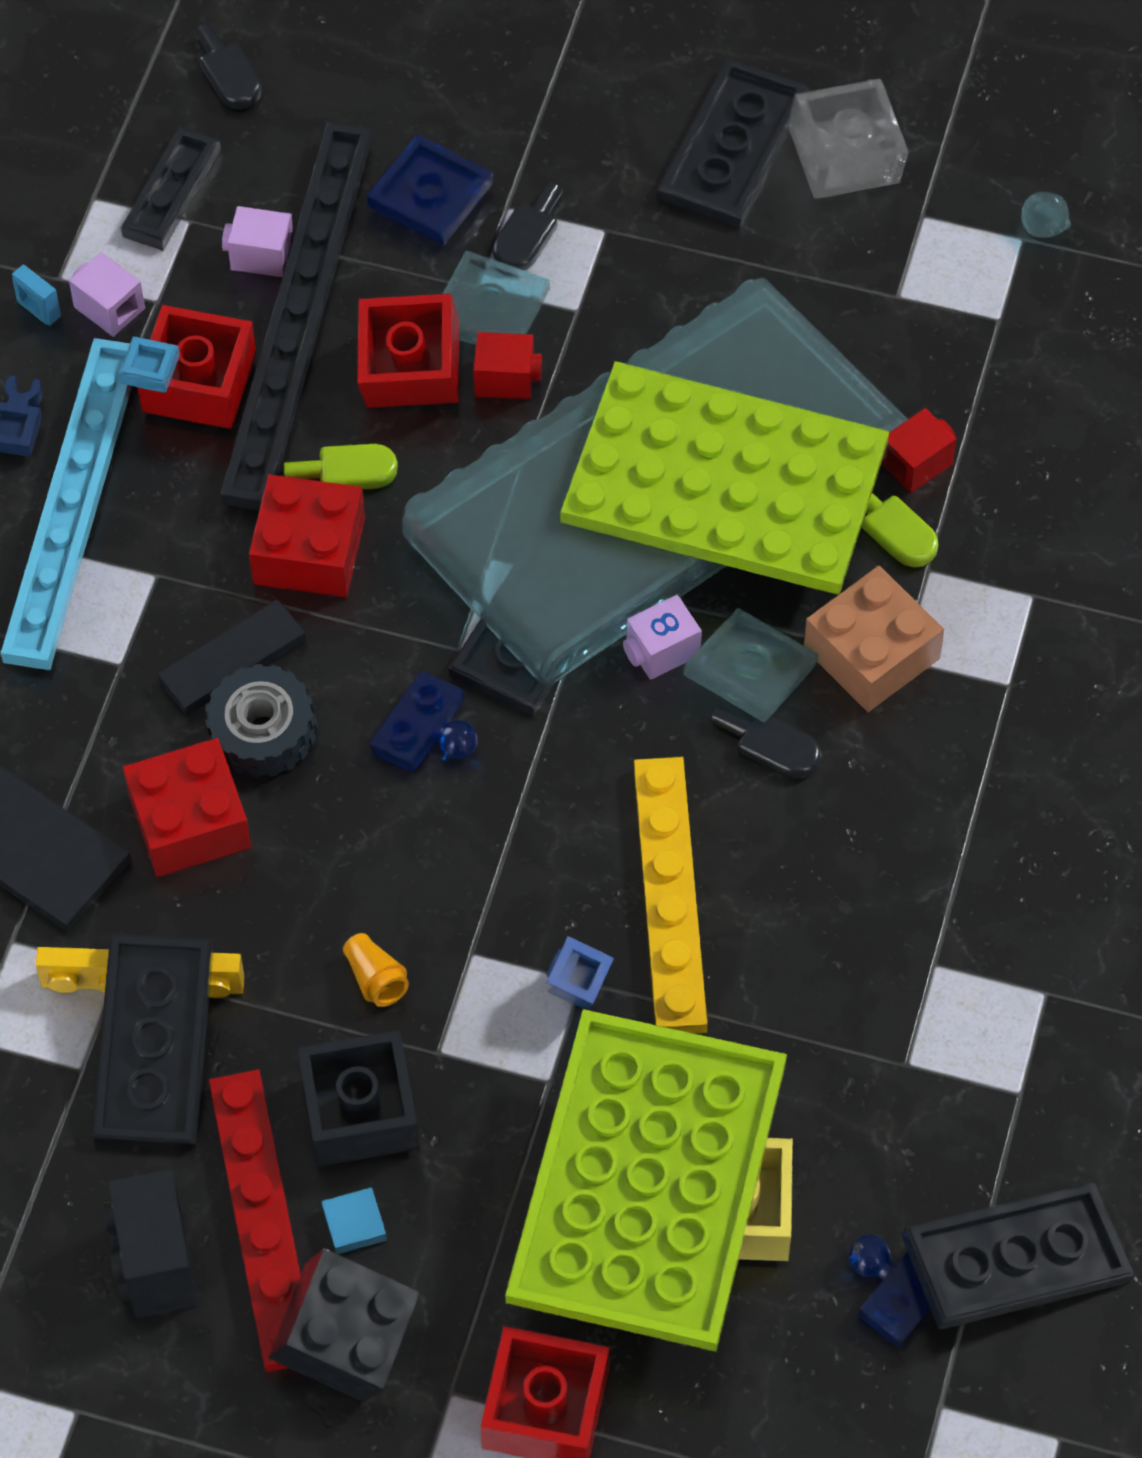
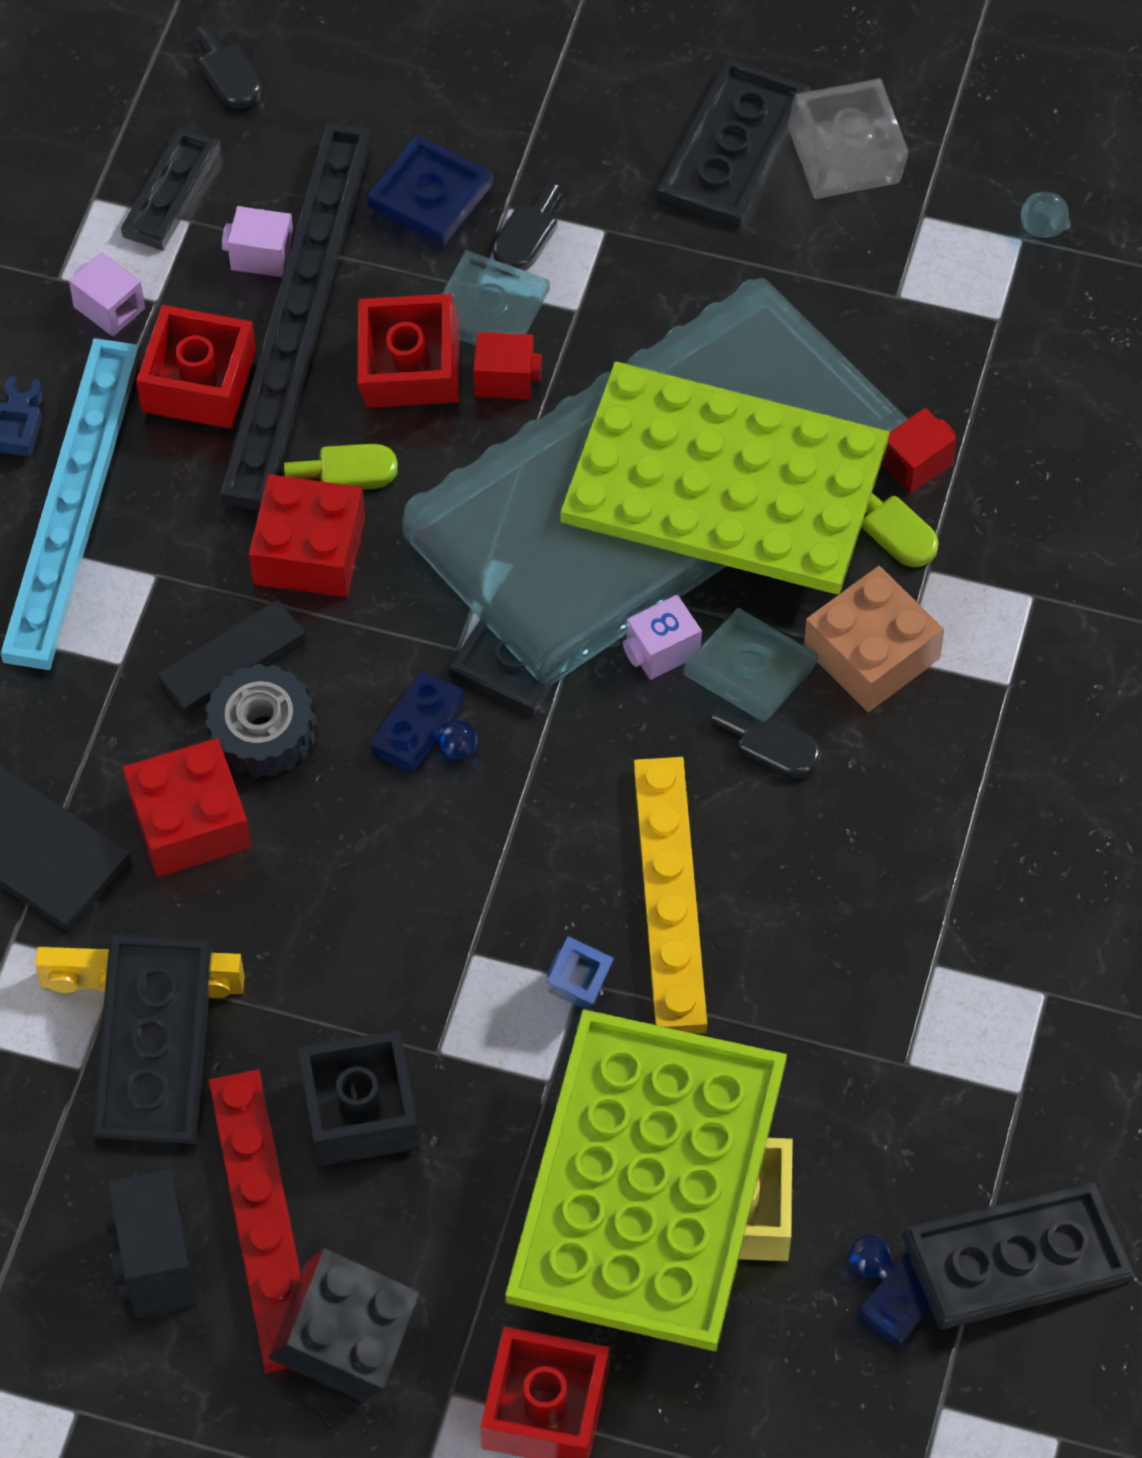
dark azure tile [12,264,61,326] -> none
dark azure tile [119,336,180,393] -> none
dark azure tile [321,1187,387,1254] -> none
light orange cone [343,933,409,1007] -> none

